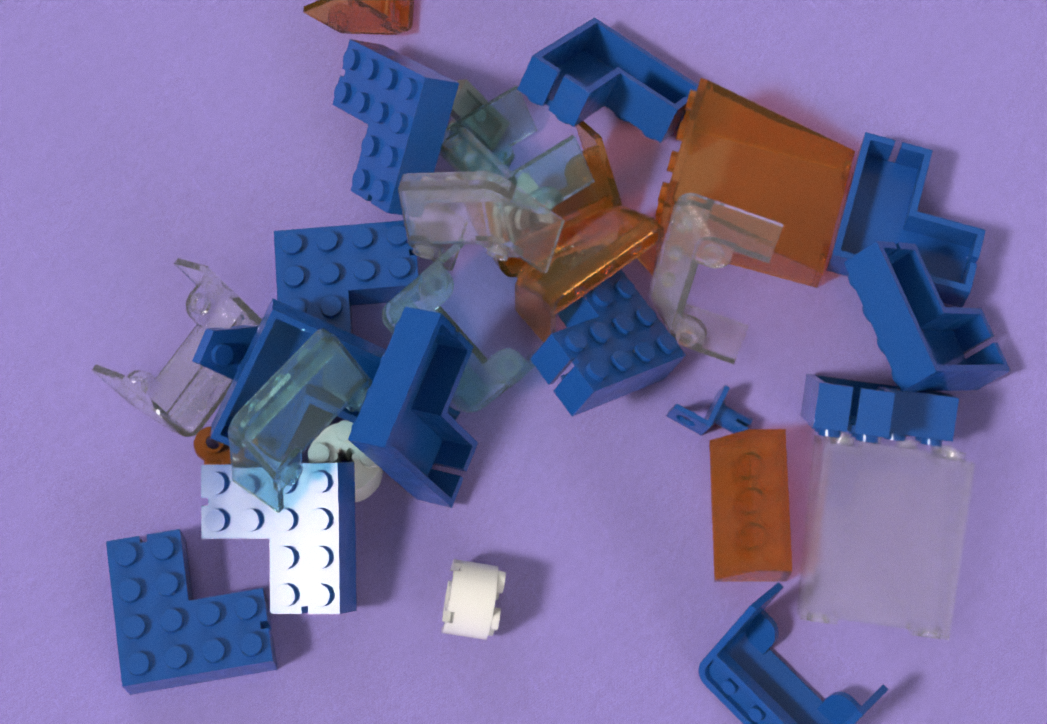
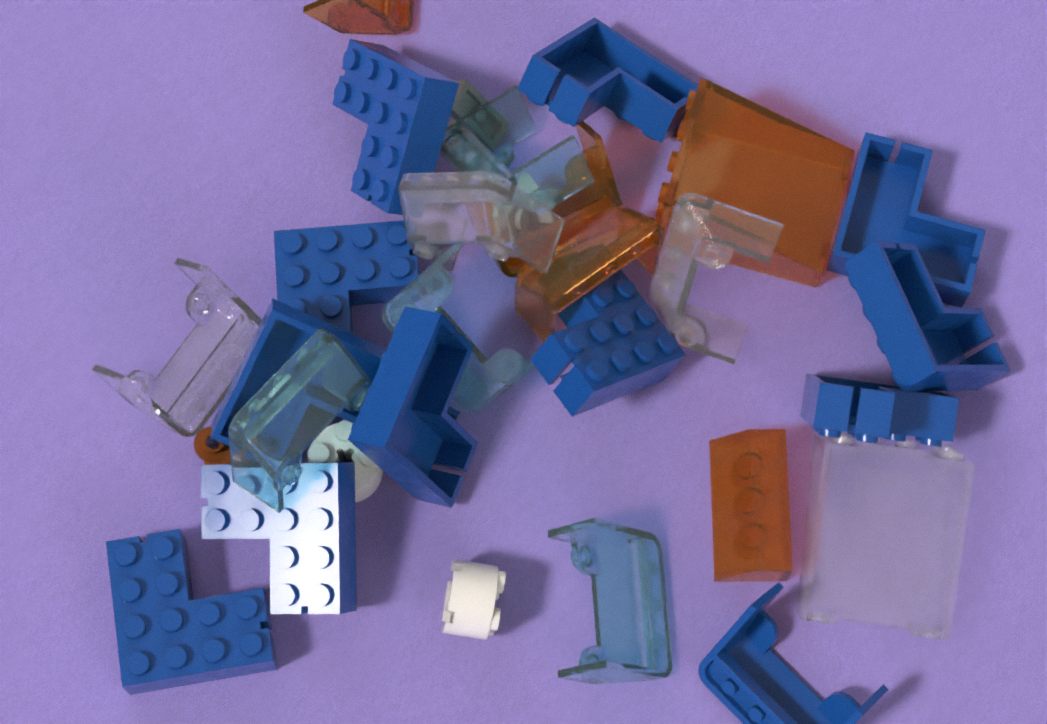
blue wing [192,325,259,381] -> none
blue bracket [666,385,753,439] -> none
none -> clear light blue windscreen [548,518,672,684]

